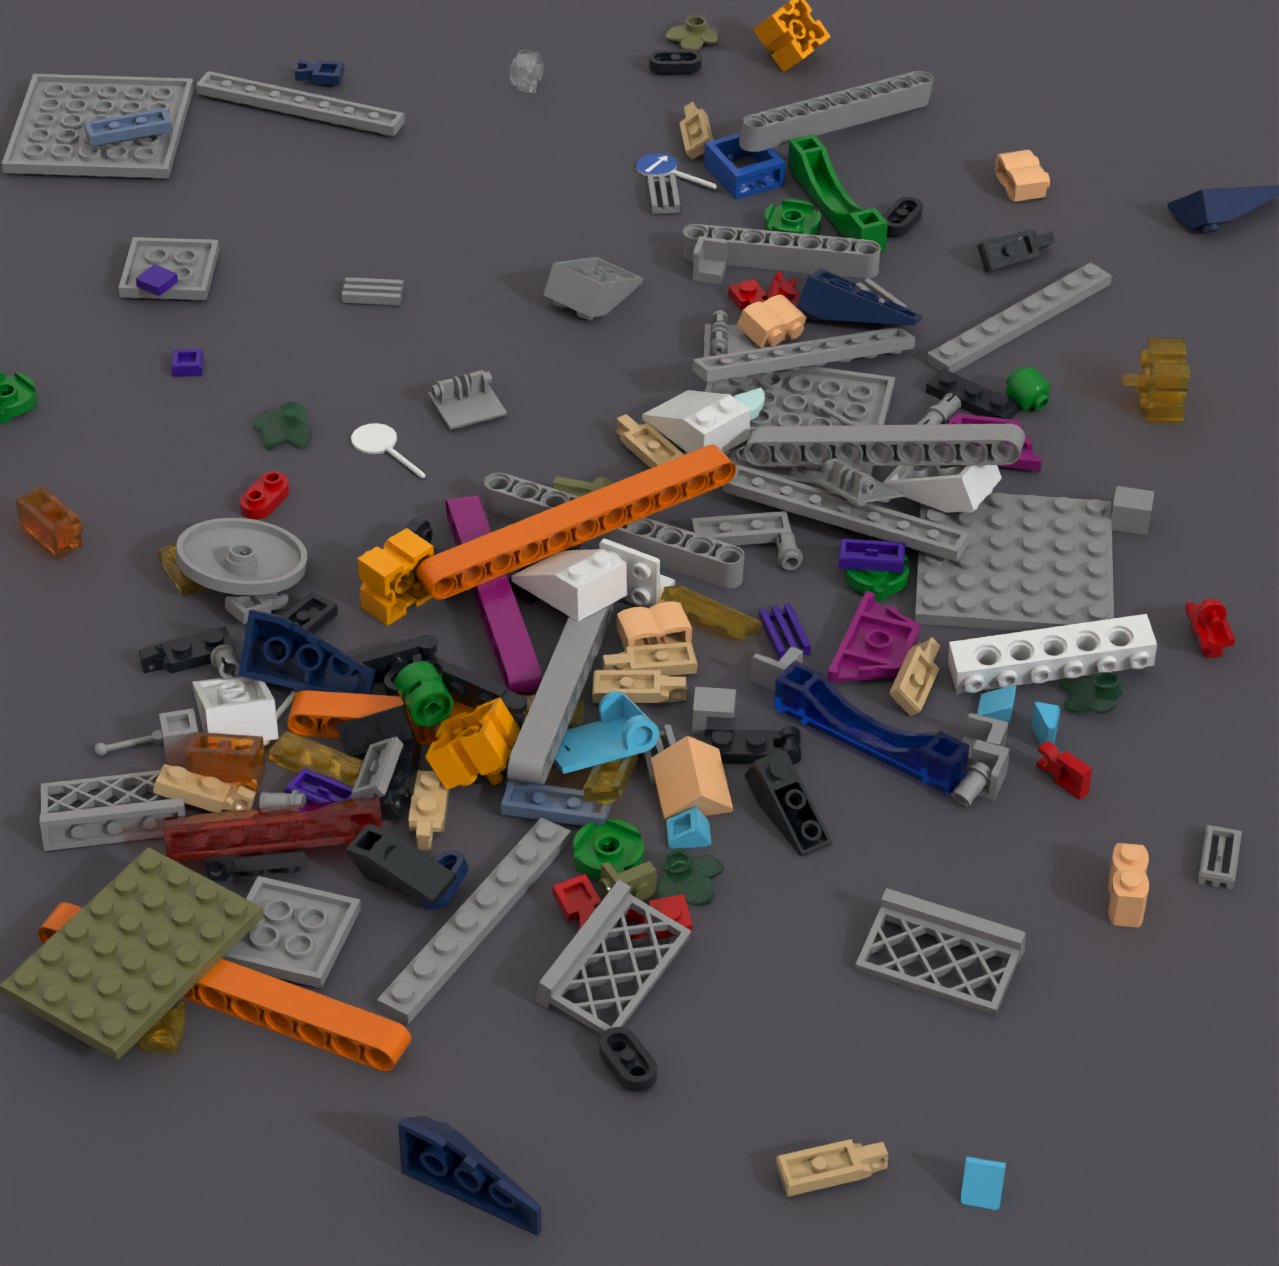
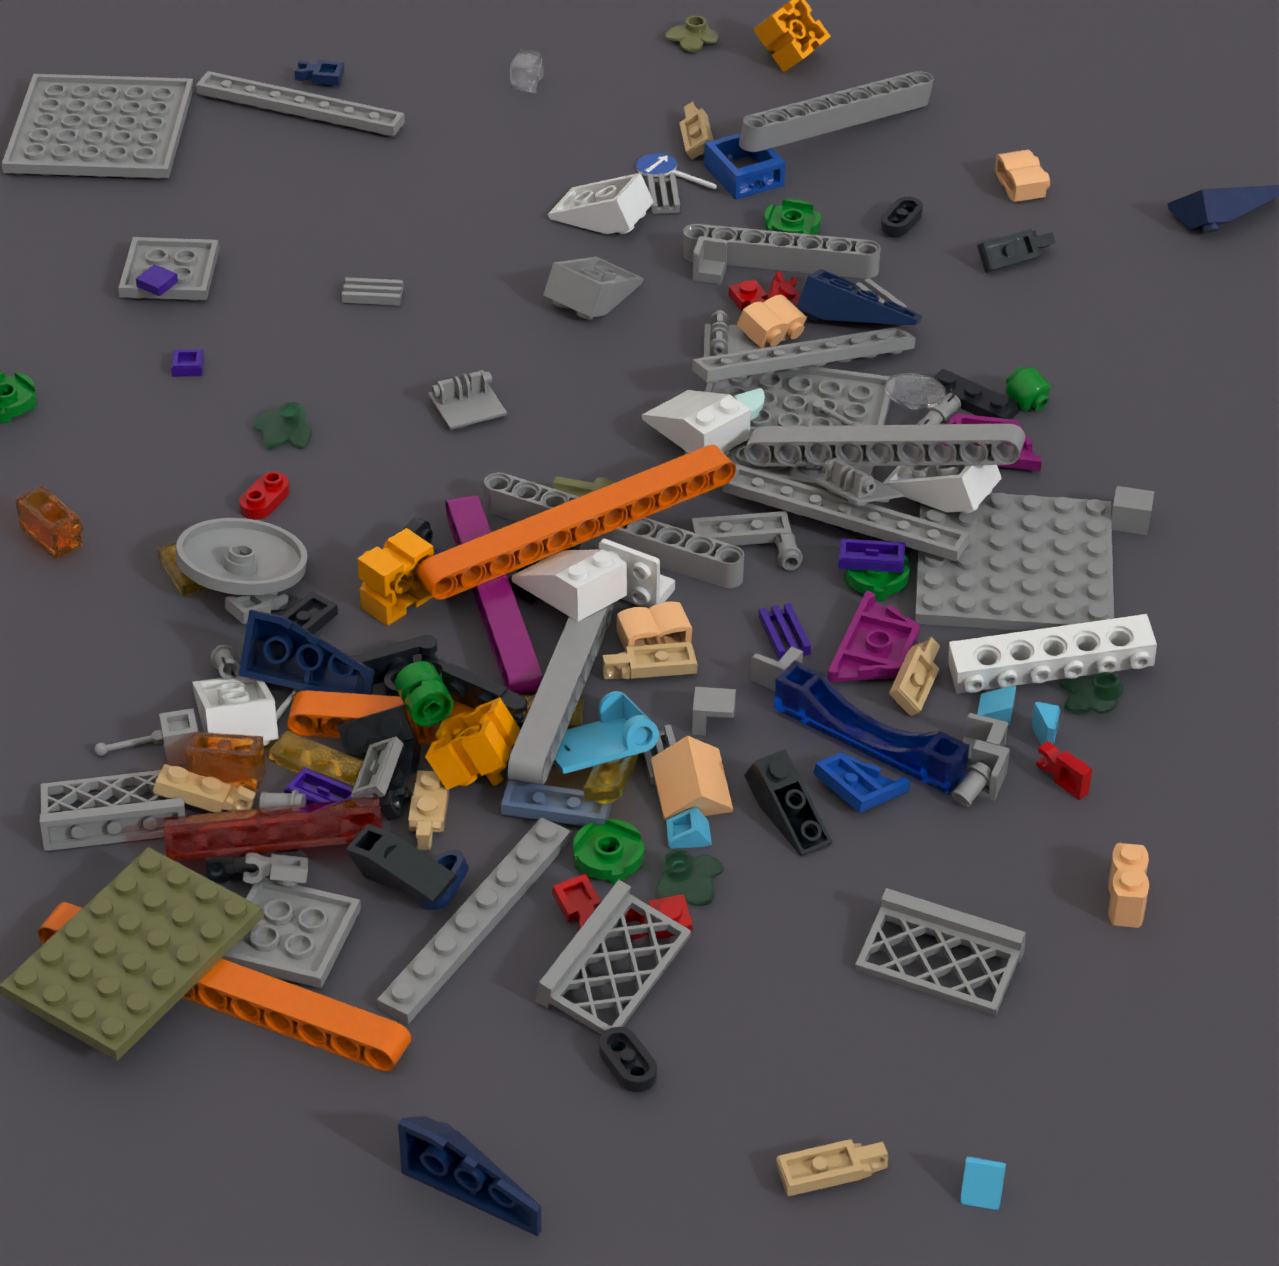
sand blue plate [84,108,172,146] -> none
black hinge [139,626,236,674] -> none
clear yellow plate [140,1001,186,1054] -> none
white piece [351,423,426,479] -> none
tan hinge [592,670,687,703] -> none
olive bracket [598,861,657,901] -> none
tan hinge [616,414,684,468] -> none
black plate [649,50,702,75] -> none
clear yellow plate [660,585,762,639] -> none
black plate [704,726,801,765] -> none
green arch [788,134,888,252] -> none
light grey plate [927,262,1112,373] -> none
clear yellow brick [1122,337,1190,424] -> none
red hips [1185,599,1235,658] -> none
light grey tile [1197,825,1242,890] -> none
none -> light grey plate [243,853,308,886]
none -> white slope [548,173,654,234]
none -> blue wing [813,752,911,813]
none -> clear dish [885,373,946,409]

